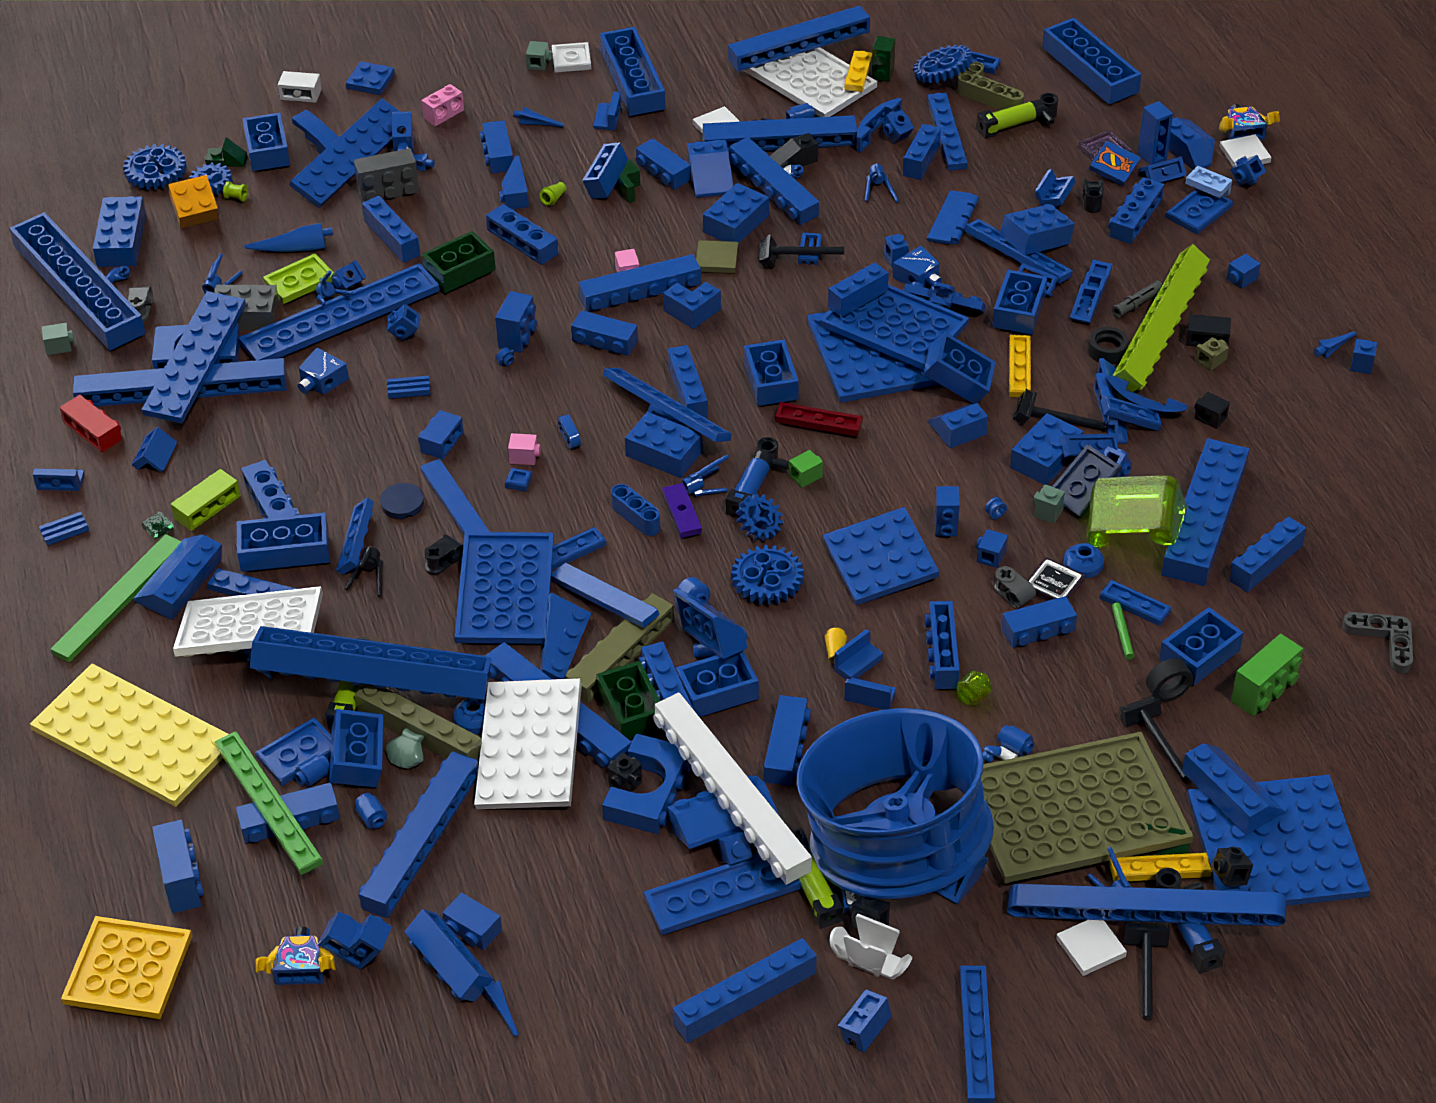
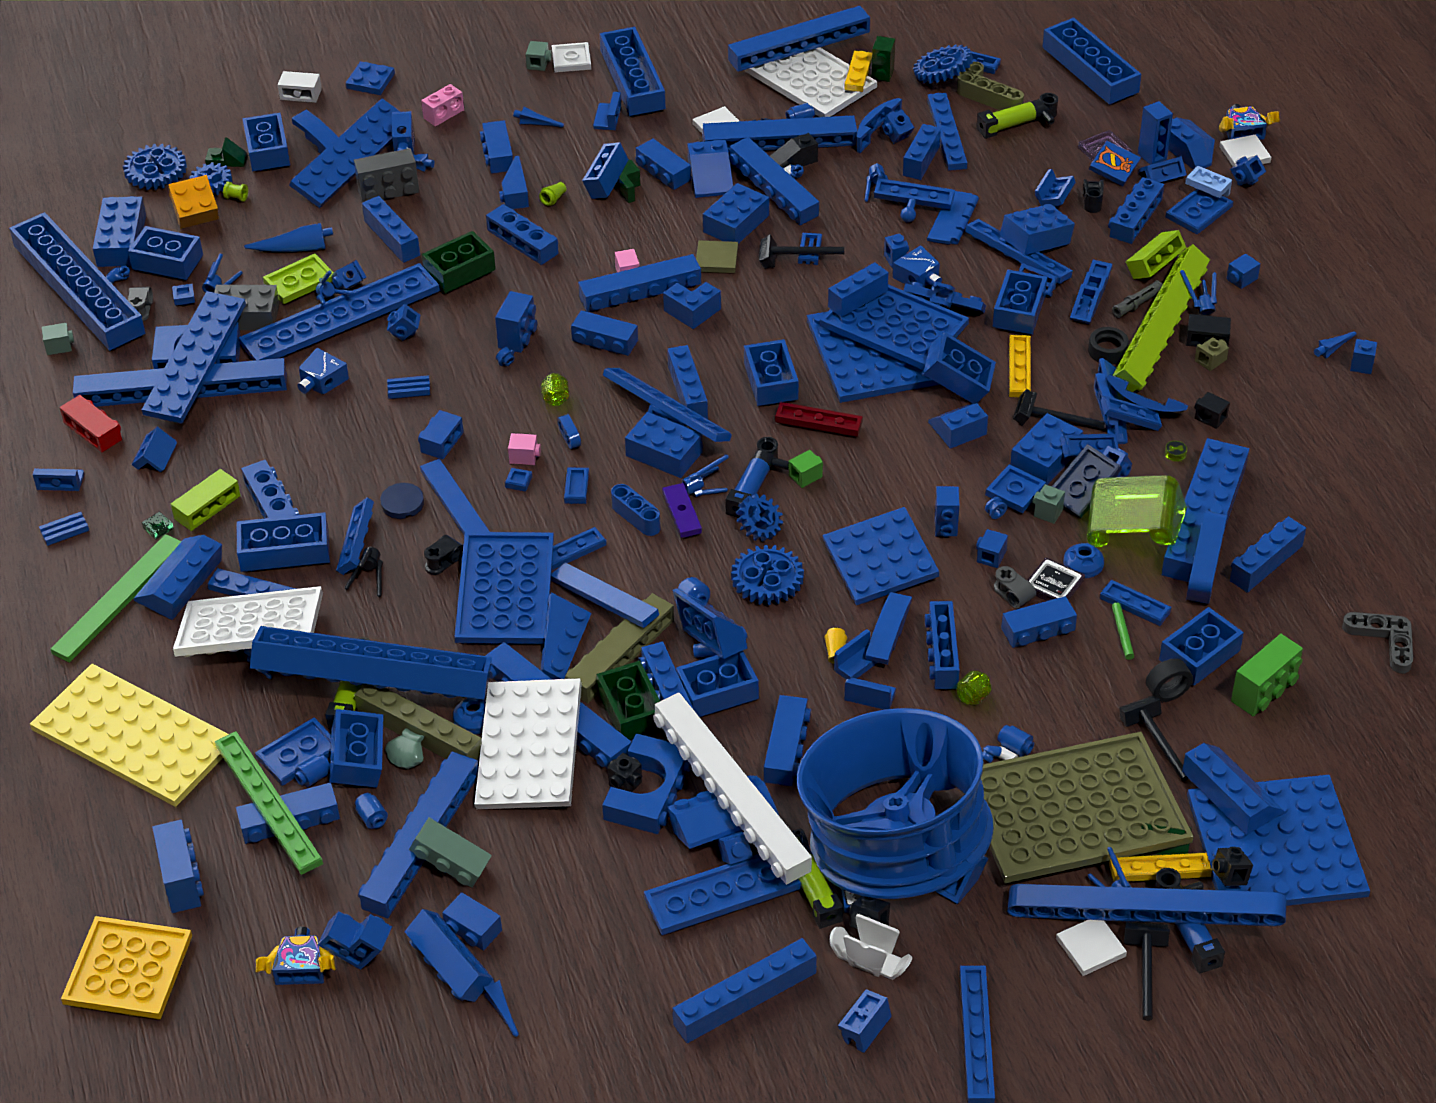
none -> blue brick [128,226,203,280]
none -> blue plate [172,284,195,306]
none -> sand green brick [409,817,492,888]
none -> clear neon green head [541,373,569,406]
none -> blue tile [564,467,589,504]
none -> blue slope [865,592,912,665]
none -> blue plate [874,178,955,222]
none -> blue plate [985,464,1046,514]
none -> lime brick [1126,230,1187,279]
none -> clear neon green tile [1165,441,1187,461]
none -> blue plant [1180,270,1217,315]
none -> blue beam [1186,511,1227,604]

